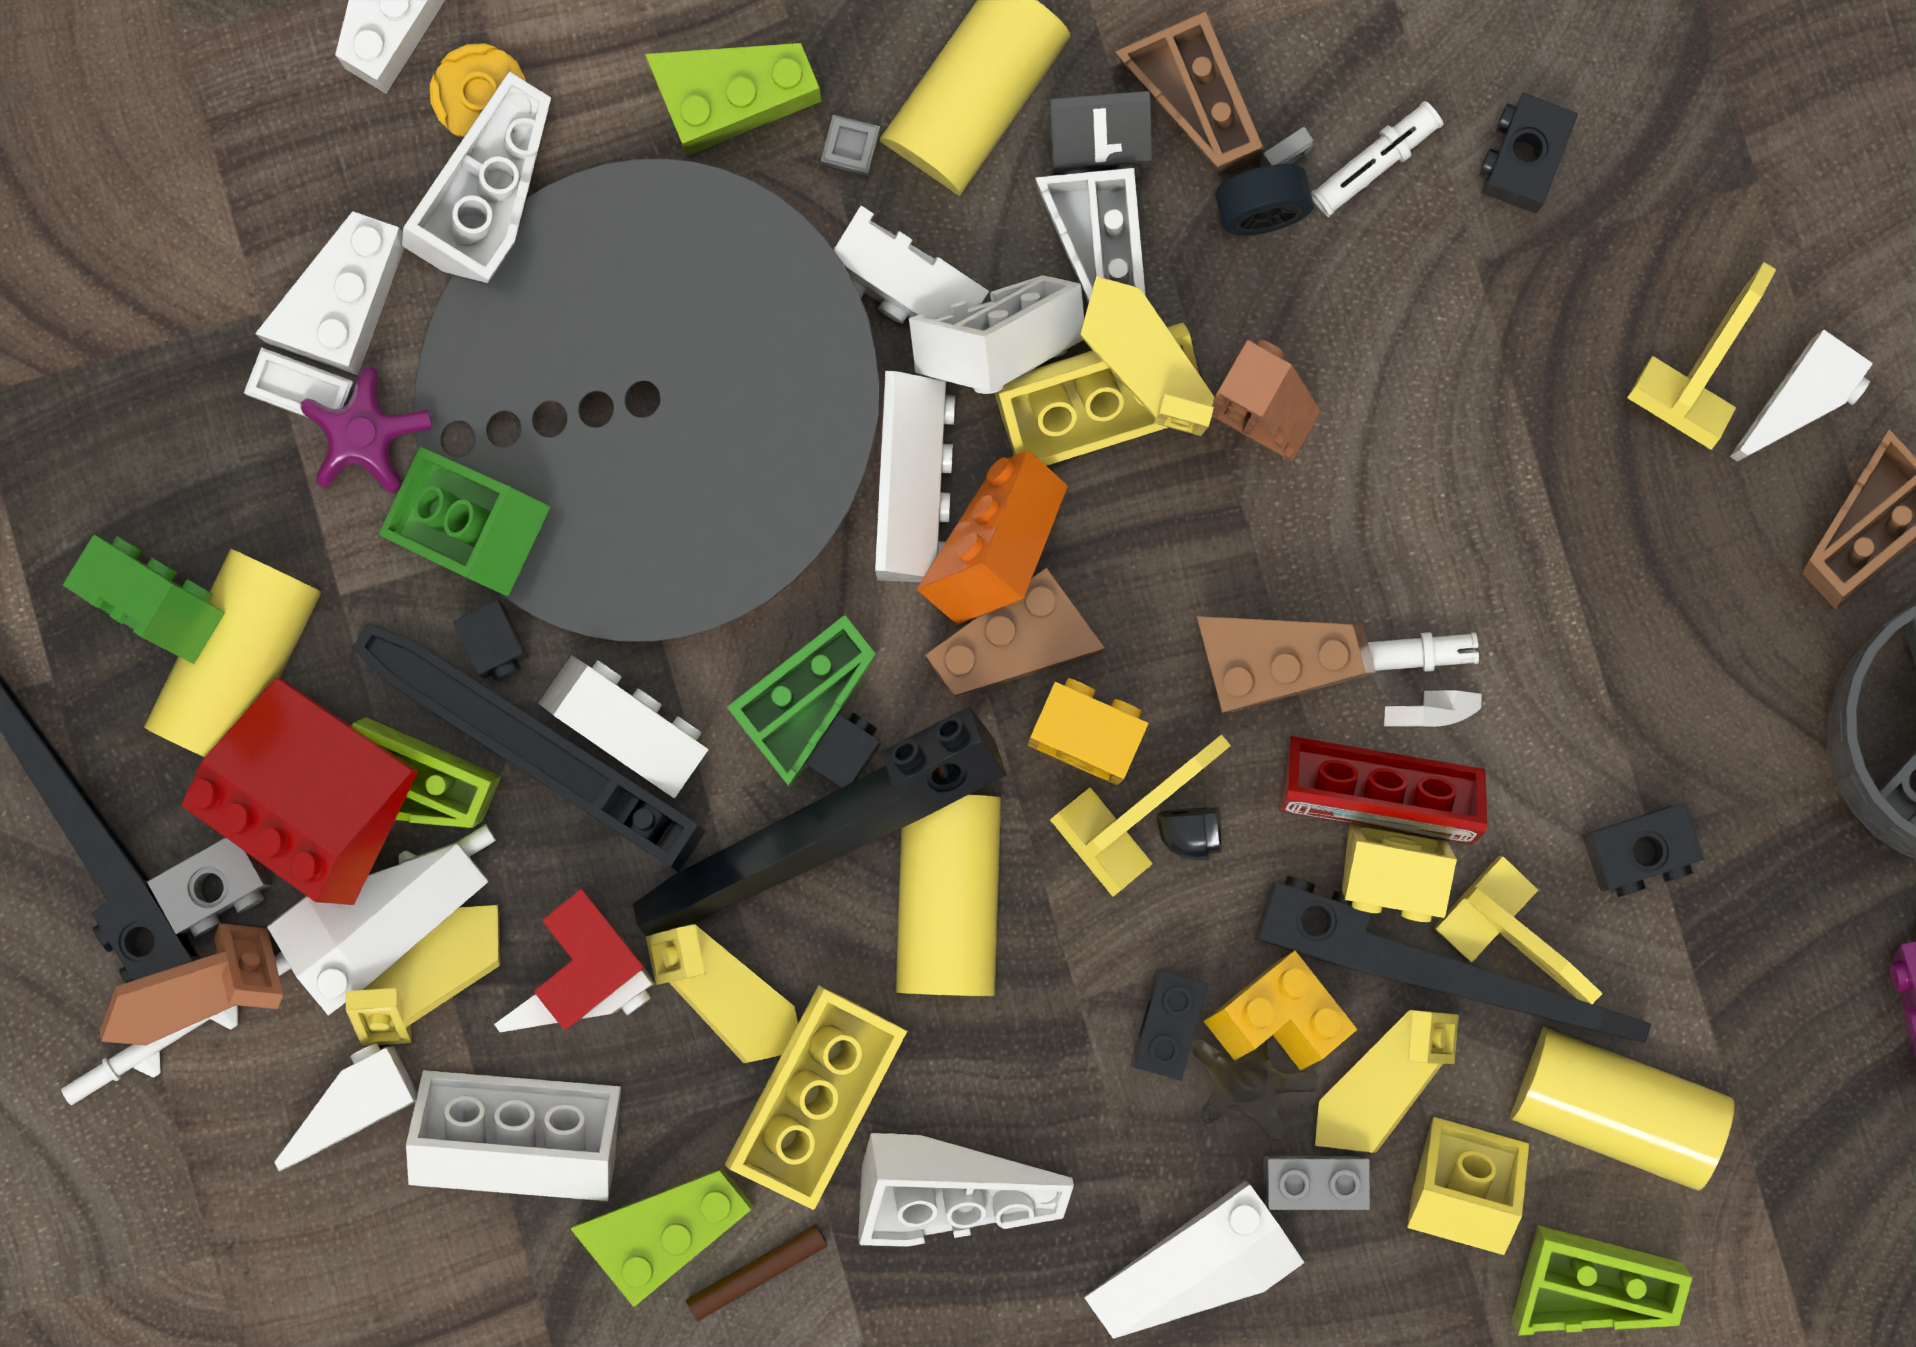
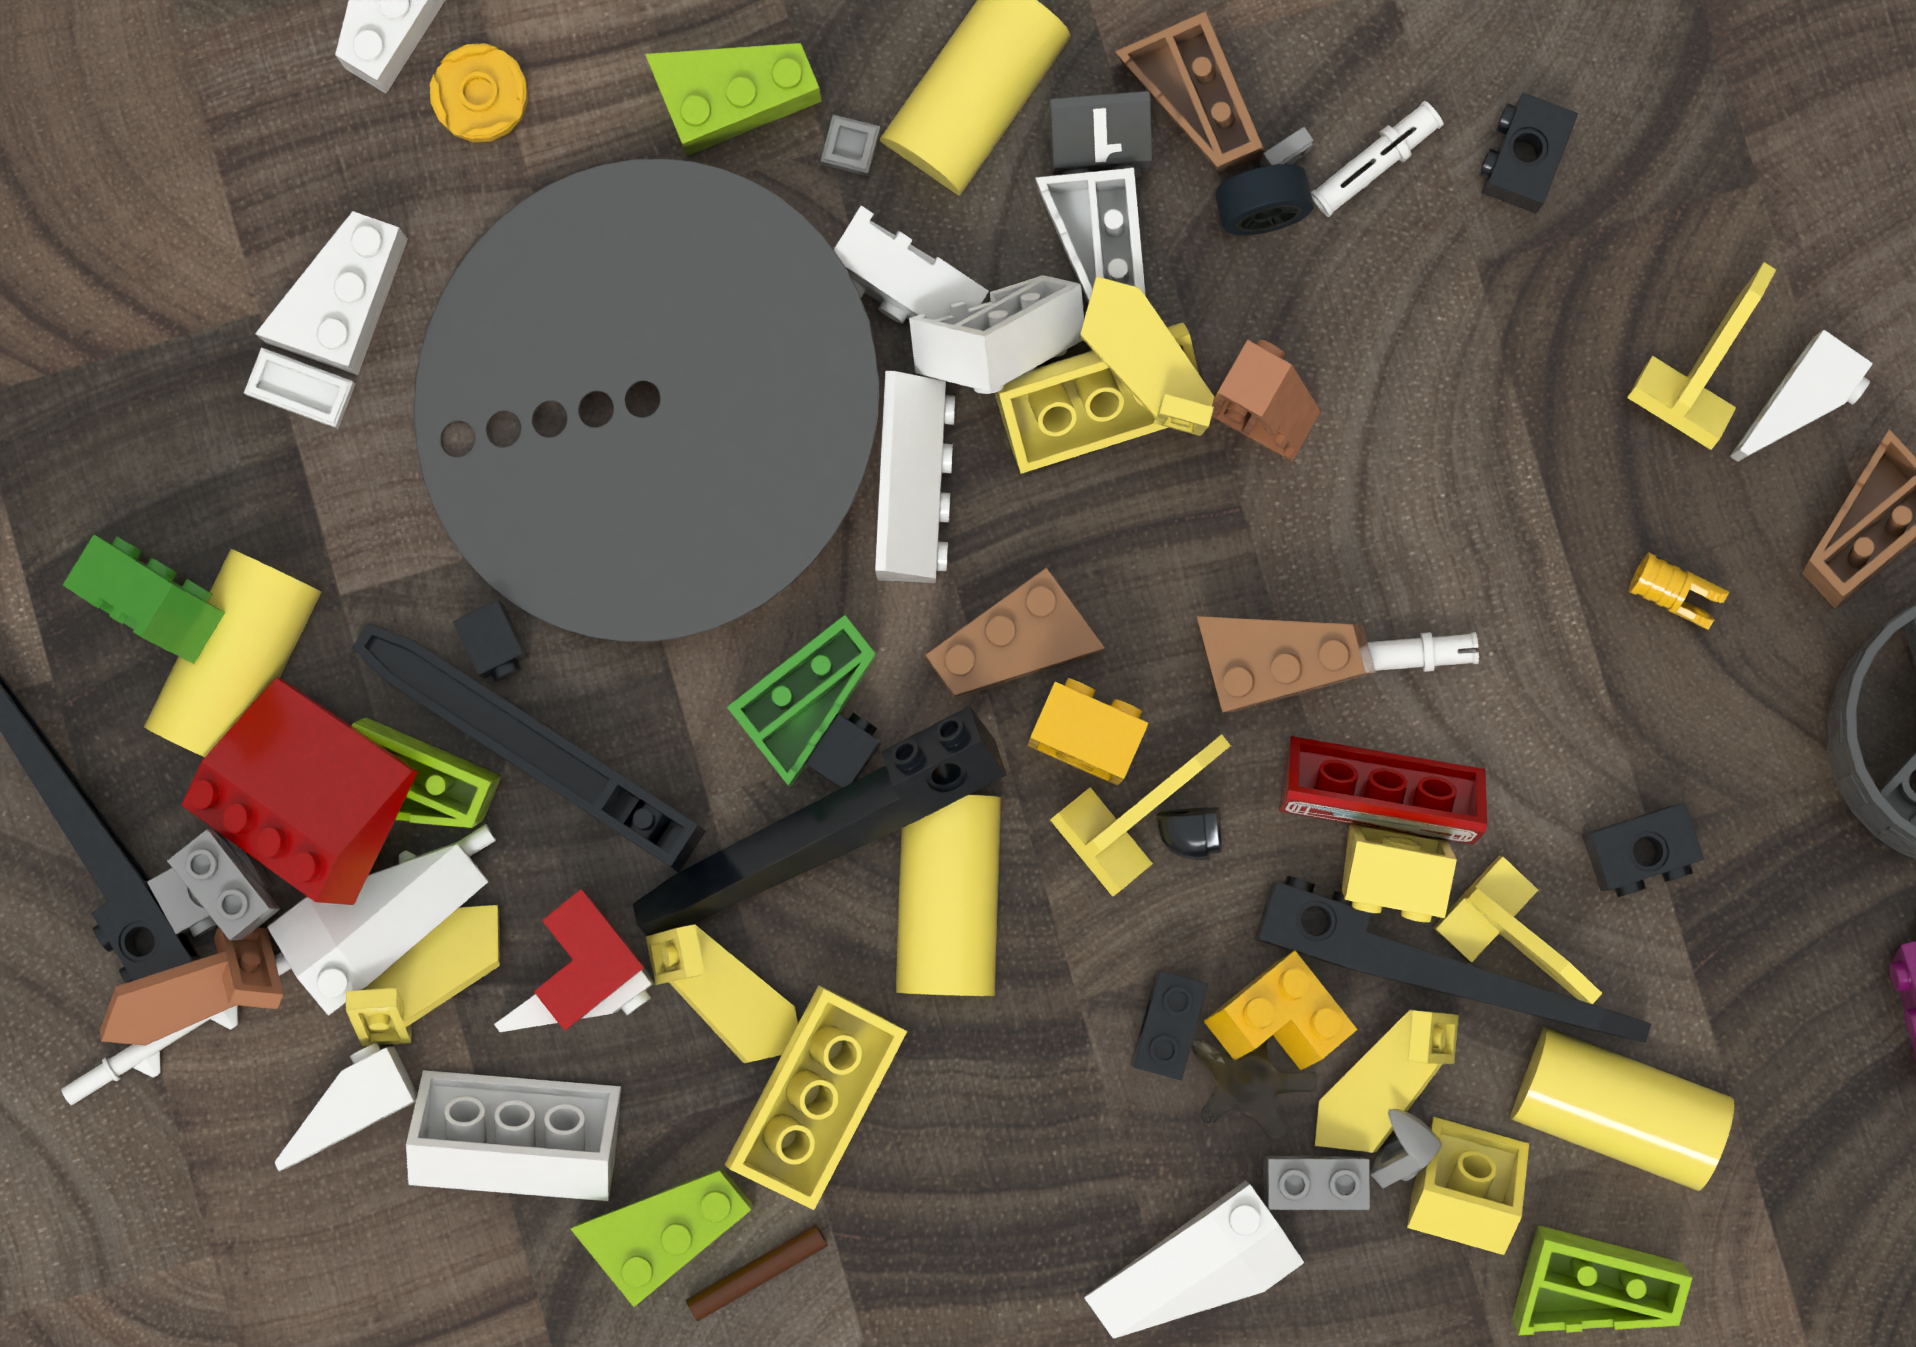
magenta animal [300,366,432,493] -> none
bright green slope [378,446,551,596] -> none
white wedge [401,71,551,283] -> none
white wedge [538,655,709,799] -> none
white wedge [858,1133,1074,1246] -> none
orange wedge [916,450,1068,625] -> none
white slope [1384,690,1482,727] -> none
none -> light grey brick [167,829,281,940]
none -> light grey plate [1370,1109,1442,1188]
none -> yellow hinge [1629,552,1729,630]

